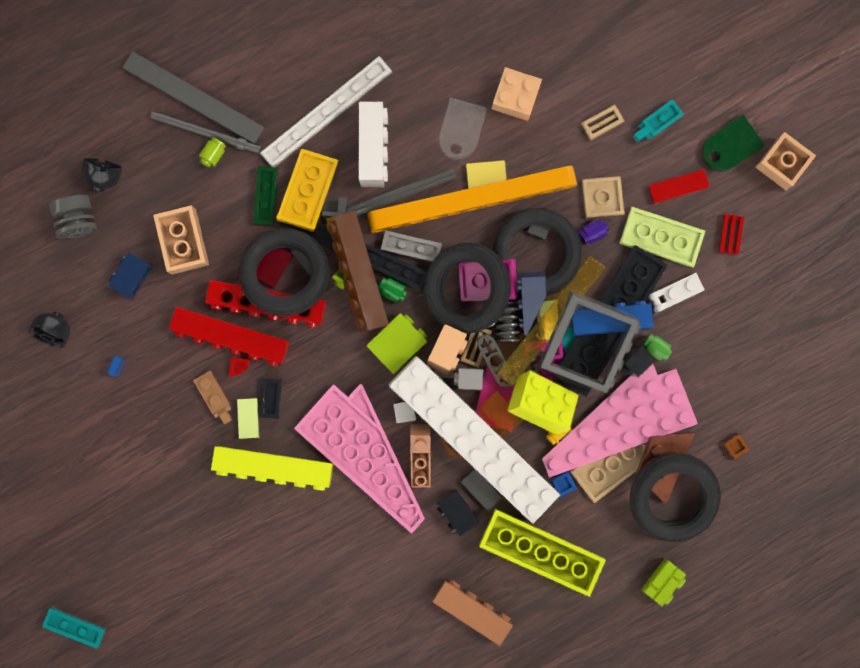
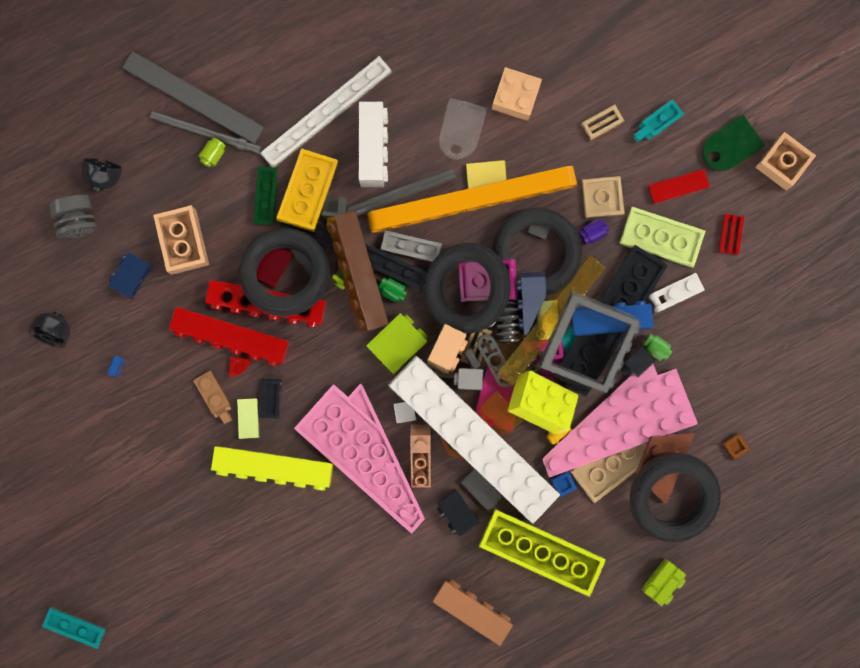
none -> dark grey tile [464,349,480,369]

